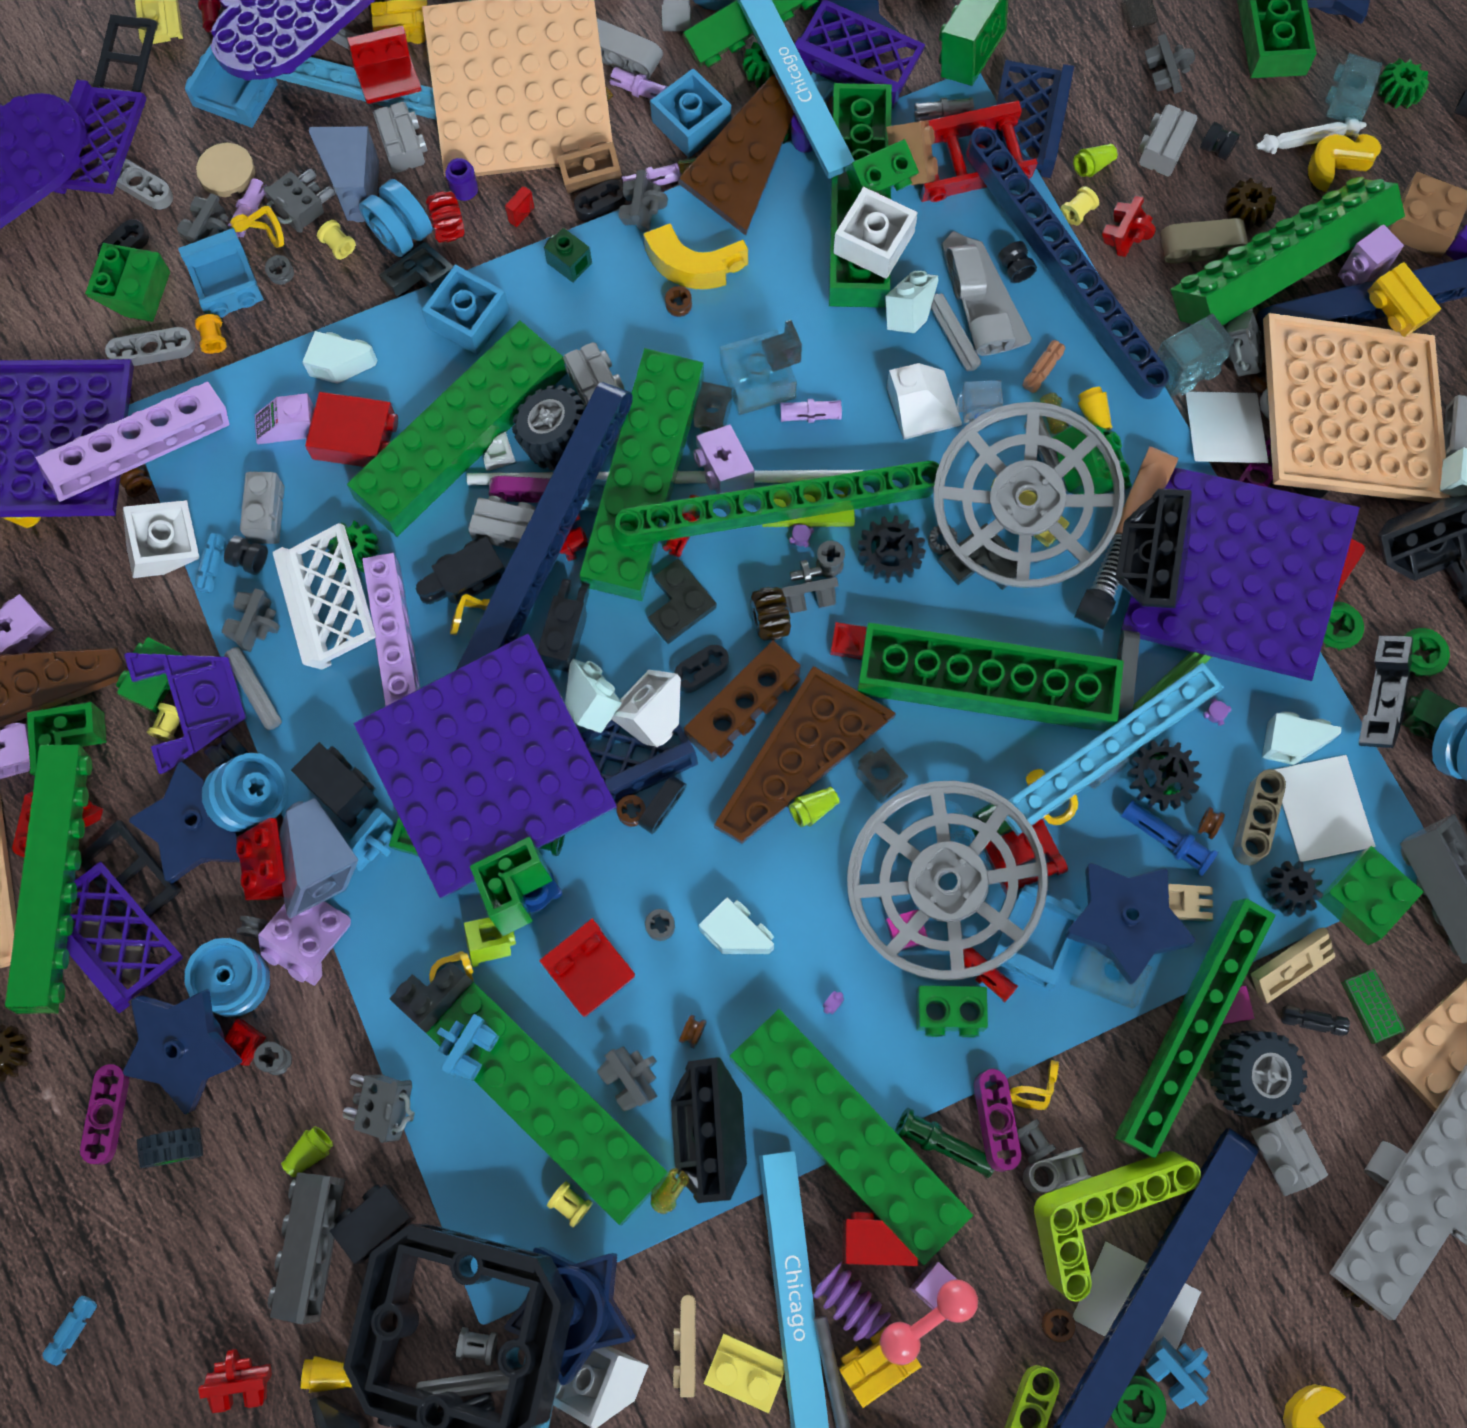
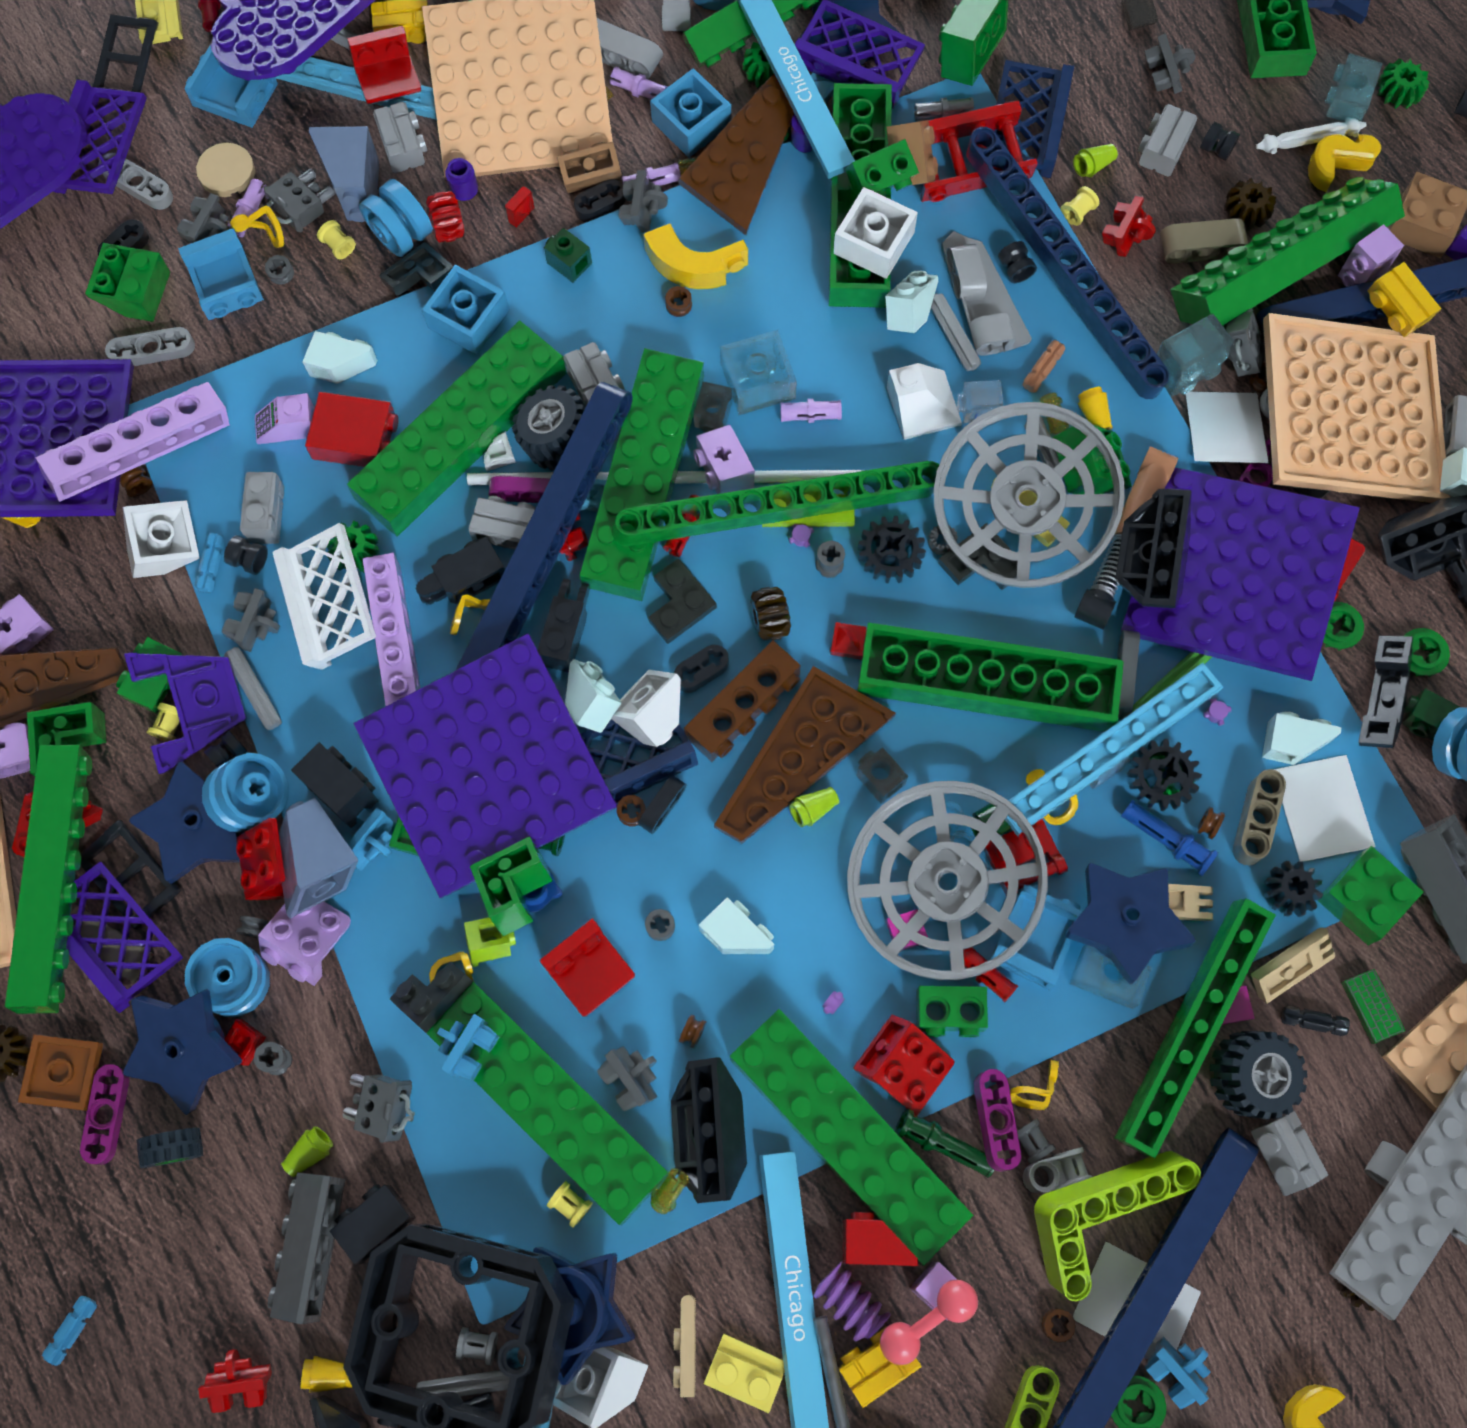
light orange bush [195,314,227,354] -> none
clear smoke panel [762,319,802,372] -> none
dark grey hips [780,560,839,613] -> none
none -> dark orange plate [18,1034,103,1111]
none -> red bracket [853,1014,955,1116]

